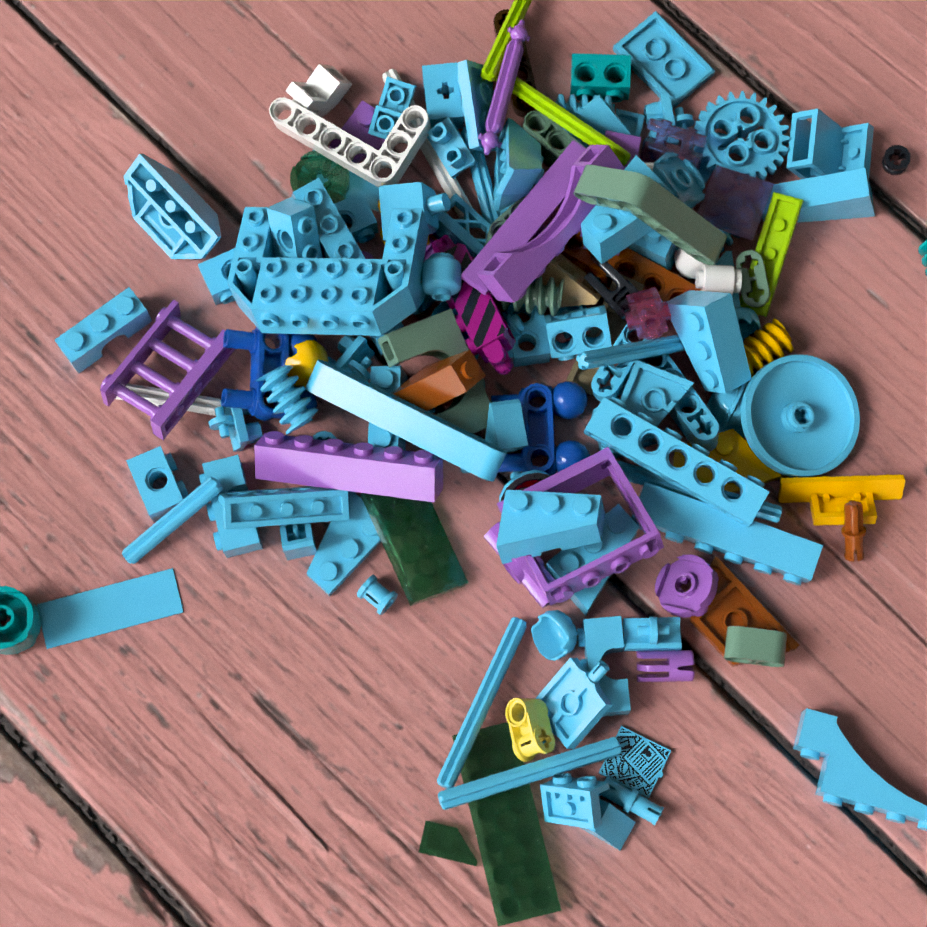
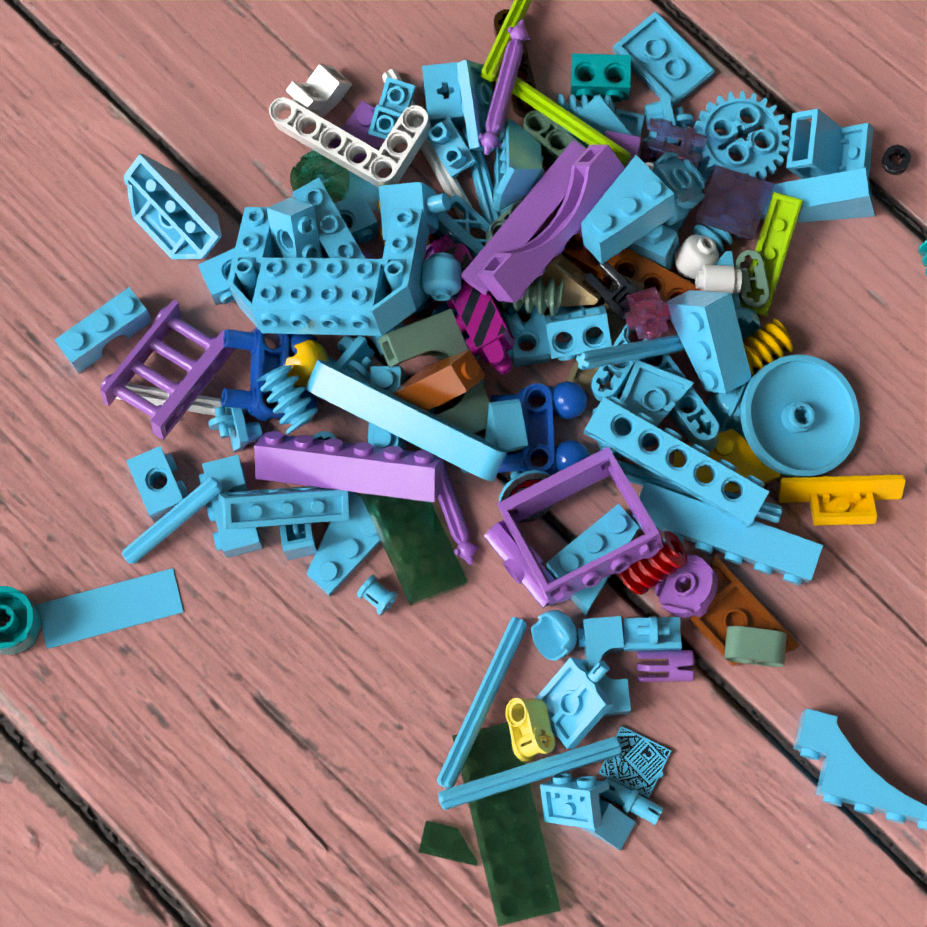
medium azure wedge [496,490,605,564] -> none
sand green beam [573,164,727,265] -> none
dark orange axle [841,500,866,562] -> none
none -> medium lavender wheel [422,449,478,565]
none -> red piece [618,530,687,595]

